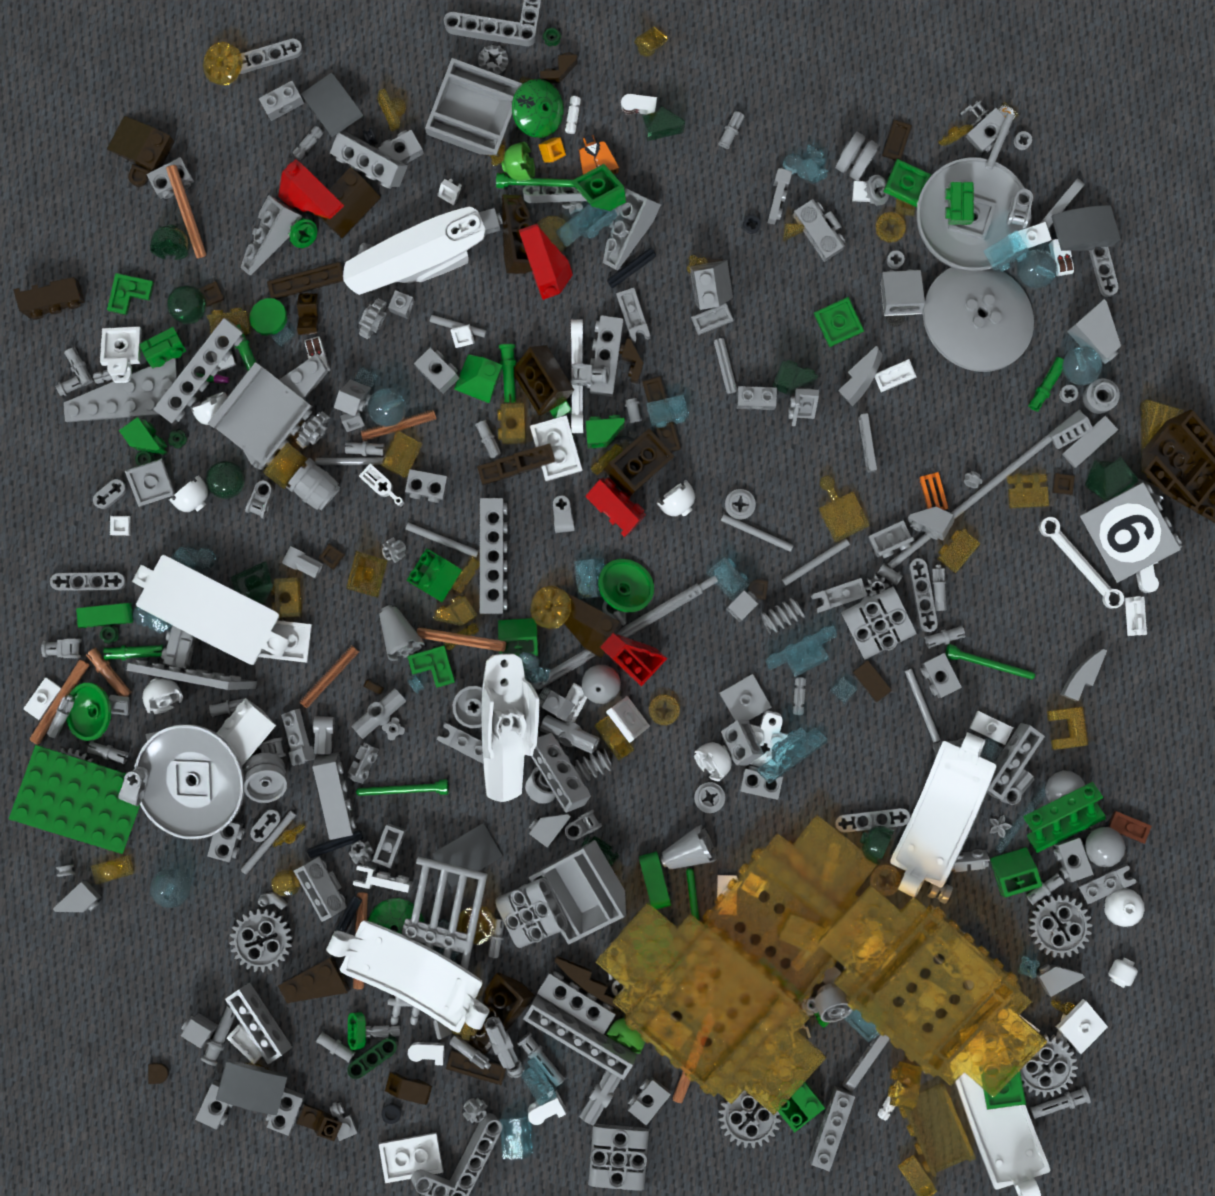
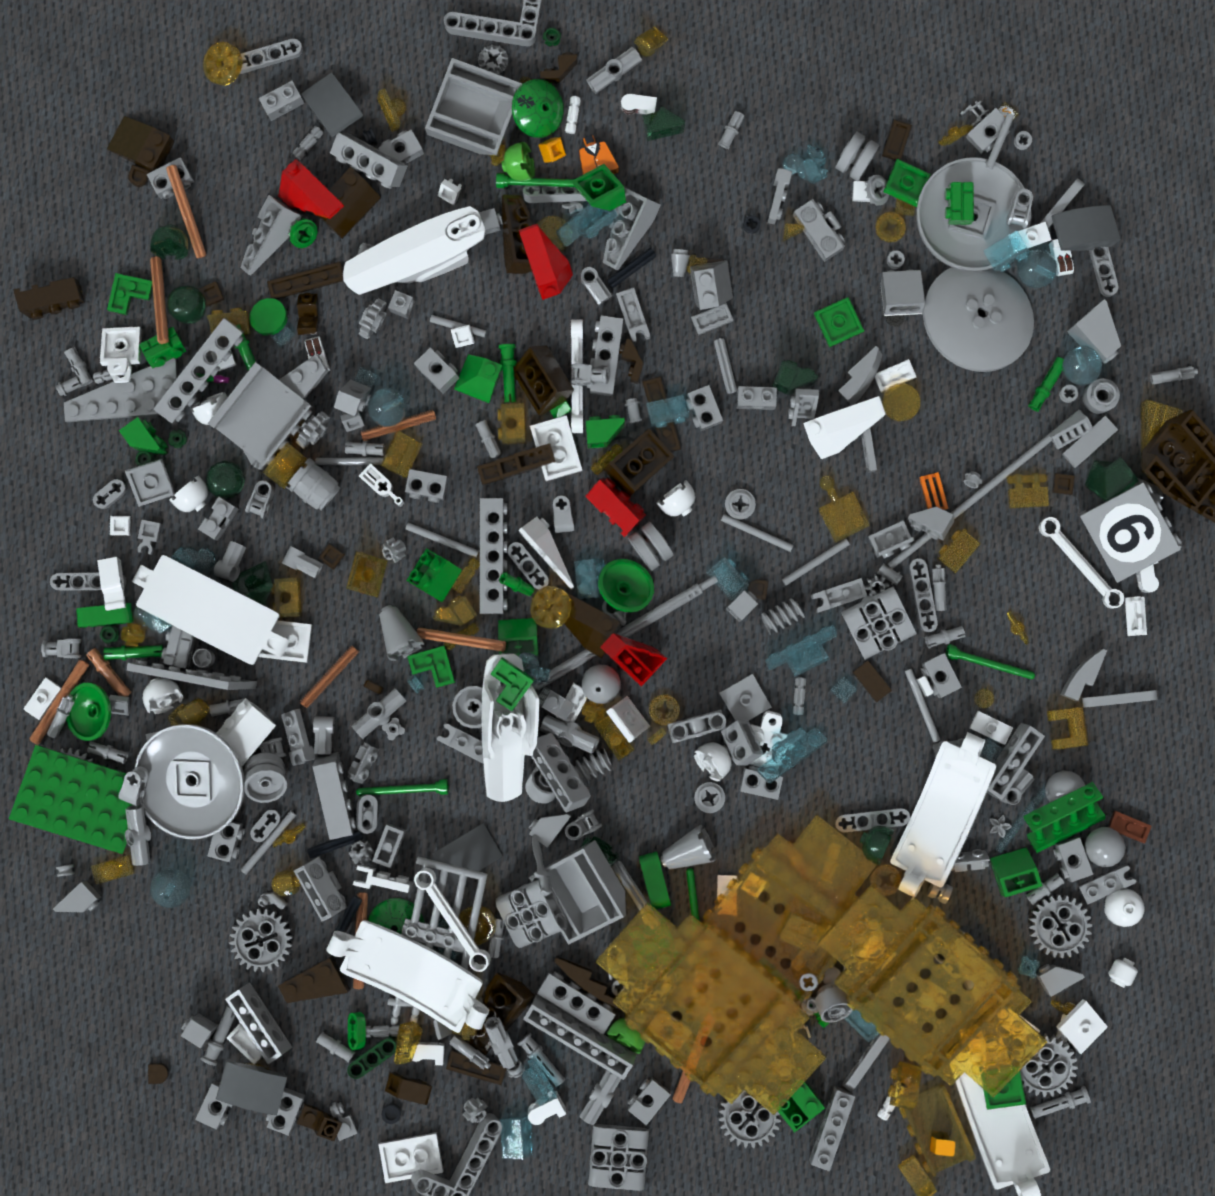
none -> white piece [97,557,126,611]
none -> clear yellow gear [121,623,145,647]
none -> light grey piece [125,805,151,866]
none -> light grey plate [138,520,162,555]
none -> nougat axle [150,256,169,344]
none -> clear yellow piece [168,697,210,726]
none -> light grey wheel [193,648,215,668]
none -> light grey brick [198,497,239,541]
none -> light grey piece [214,541,246,582]
none -> light grey plate [356,794,378,834]
none -> clear yellow slope [394,1021,423,1065]
none -> white piece [414,868,491,972]
none -> green plate [490,657,534,711]
none -> green axle [499,572,535,596]
none -> light grey beam [508,542,549,590]
none -> white wedge [519,517,574,590]
none -> light grey sword [532,835,552,896]
none -> light grey piece [581,267,612,306]
none -> clear yellow gear [582,701,606,724]
none -> light grey piece [586,47,642,94]
none -> light grey axle [612,861,660,929]
none -> light grey wheel [627,521,674,571]
none -> clear yellow tile [647,727,666,745]
none -> light grey connector [667,709,727,743]
none -> light grey cone [671,249,690,277]
none -> light grey brick [685,385,723,431]
none -> light grey bush [799,973,818,991]
none -> white wedge [804,396,886,459]
none -> clear yellow tile [882,383,920,421]
none -> white tile [916,676,933,696]
none -> light orange slope [930,1136,955,1157]
none -> clear yellow tile [974,689,994,708]
none -> clear yellow piece [1007,611,1029,645]
none -> light grey beam [1082,690,1158,708]
none -> light grey piece [1150,366,1198,385]

